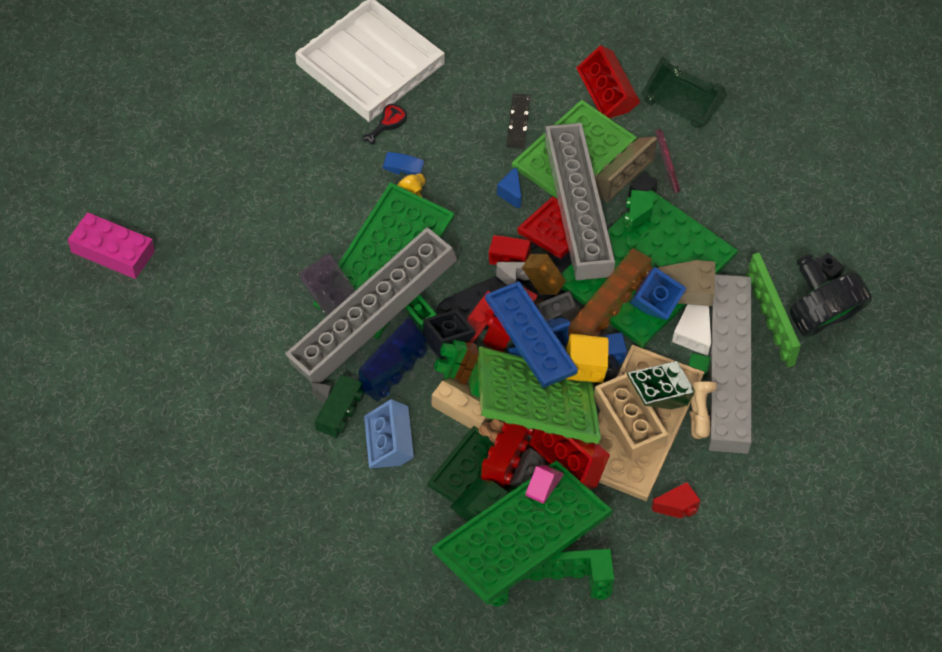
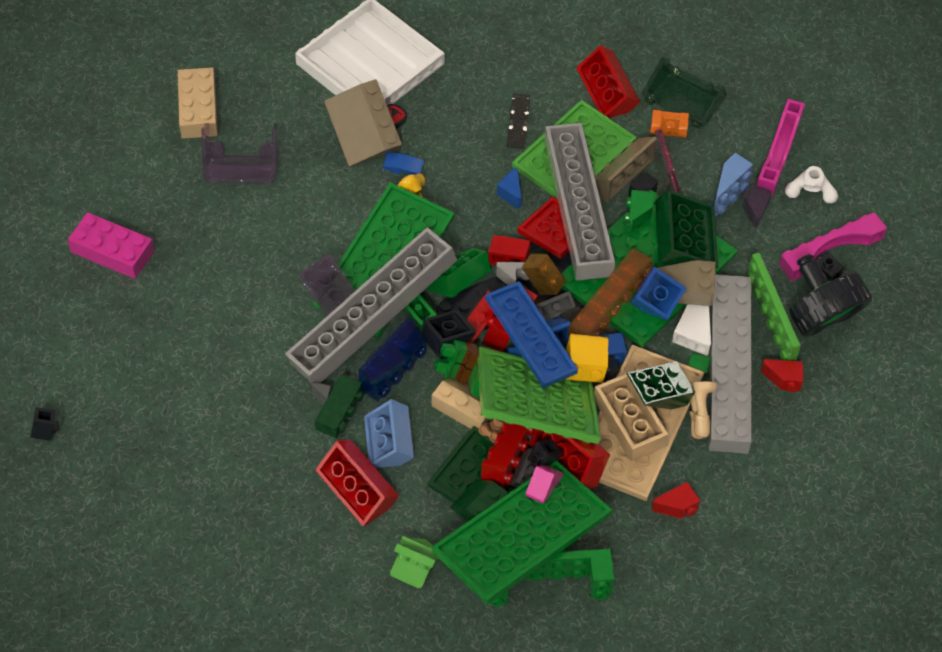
none -> black brick [31,407,58,441]
none -> tan brick [178,68,218,139]
none -> clear purple windscreen [201,123,278,184]
none -> red slope [315,440,399,526]
none -> dark tan slope [324,79,402,167]
none -> bright green piece [390,536,439,588]
none -> green wedge [426,248,491,298]
none -> black brick [527,439,563,468]
none -> orange piece [650,110,689,138]
none -> dark green slope [655,189,718,269]
none -> medium blue slope [714,152,753,217]
none -> clear purple slope [742,184,772,229]
none -> dark pink arch [755,99,805,197]
none -> red slope [761,359,803,392]
none -> dark pink arch [779,212,887,281]
none -> white head [784,166,838,204]

